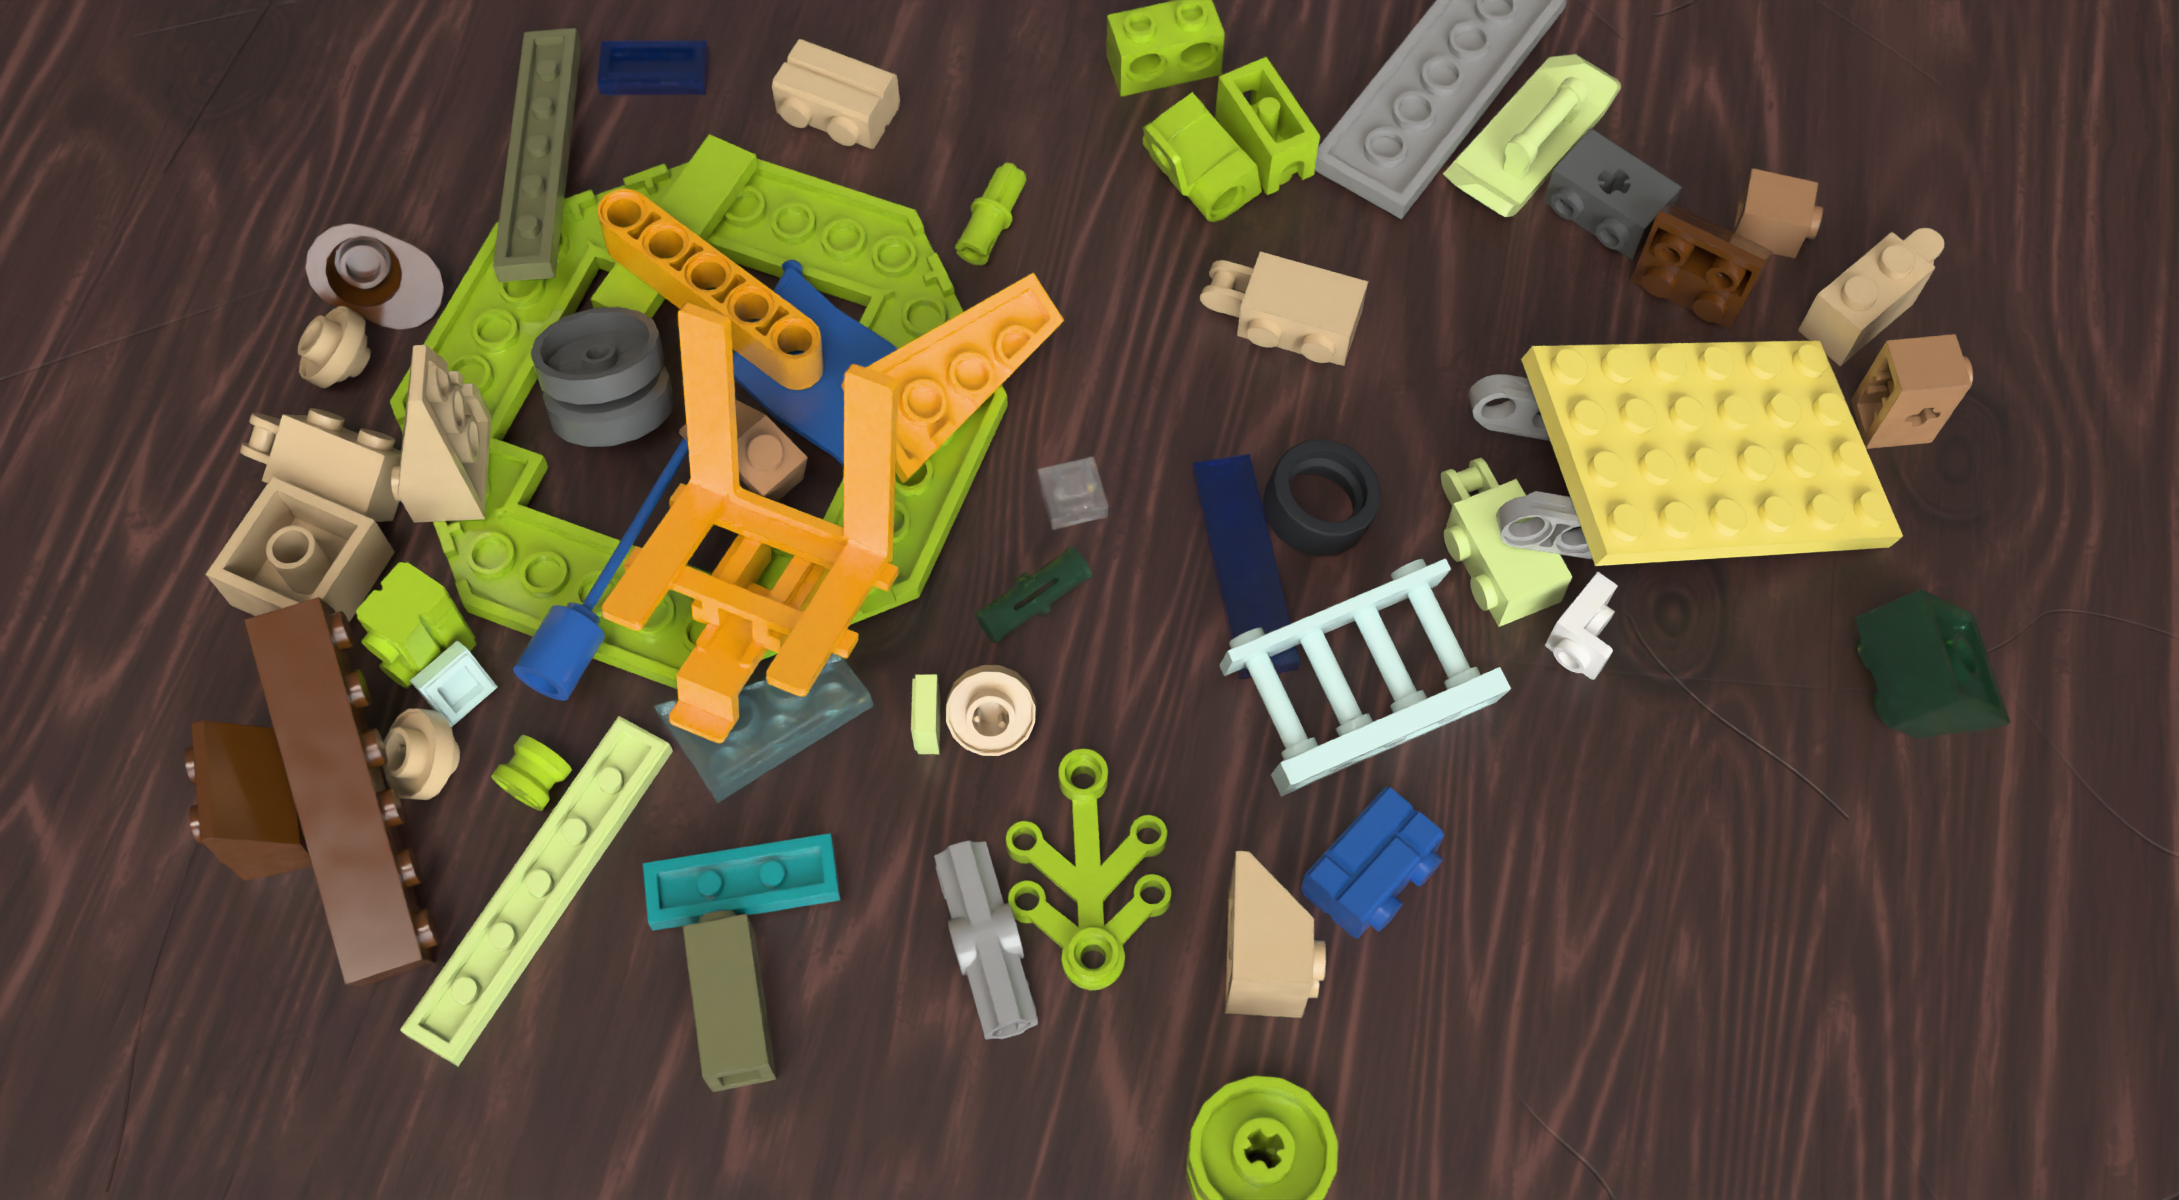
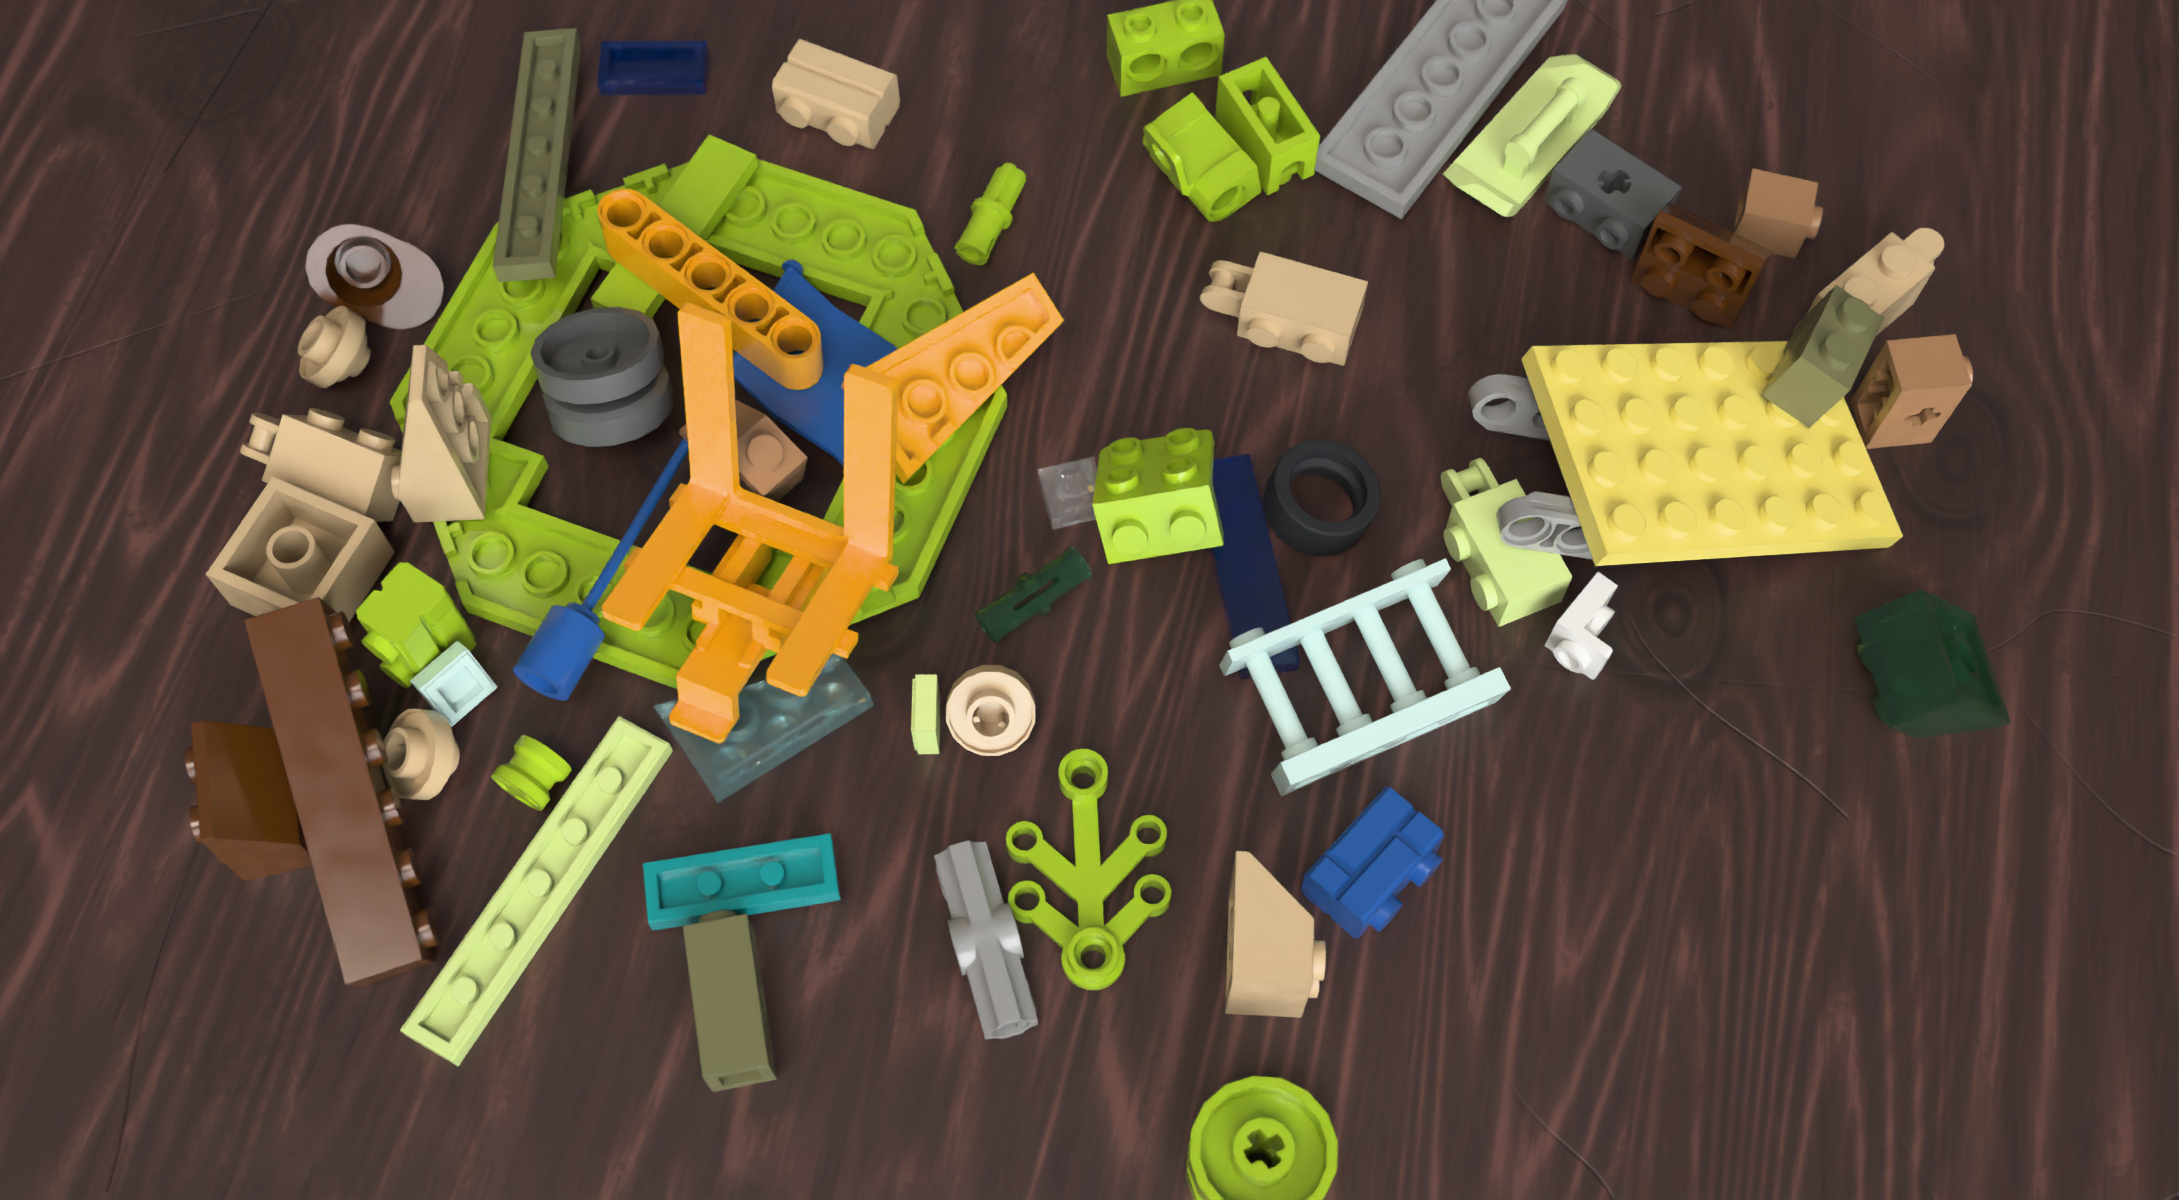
none -> lime bracket [1092,428,1224,564]
none -> olive brick [1761,285,1884,428]

